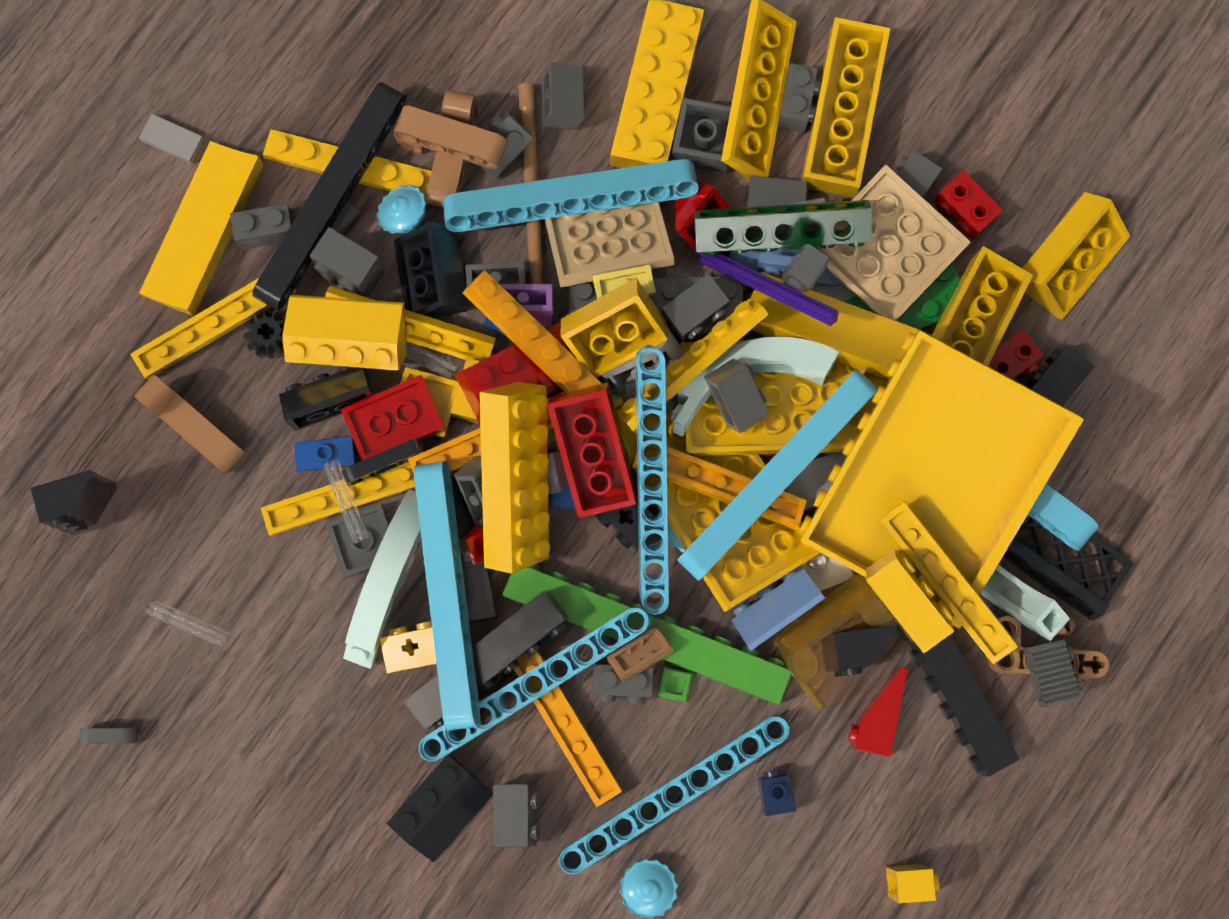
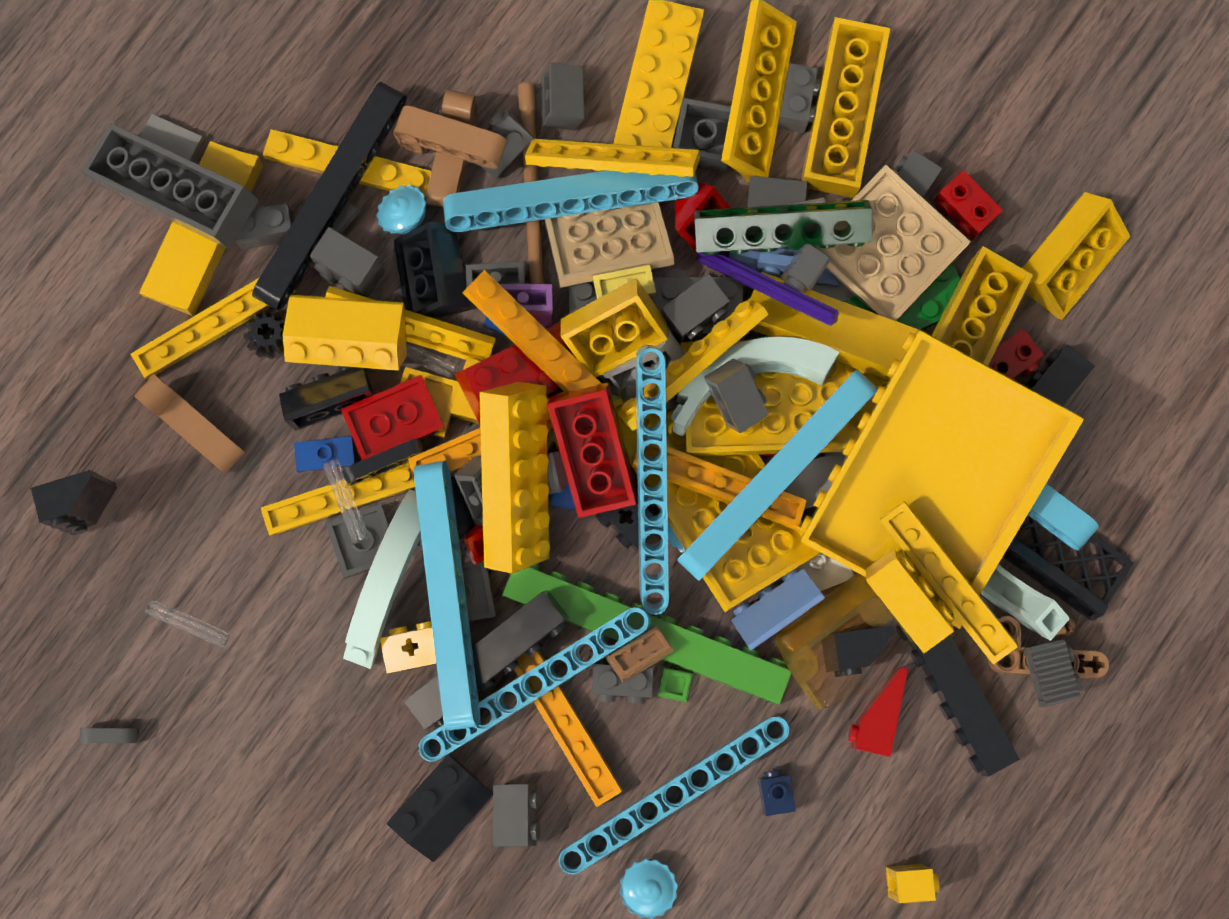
none -> dark grey brick [81,123,259,250]
none -> yellow plate [525,139,700,177]

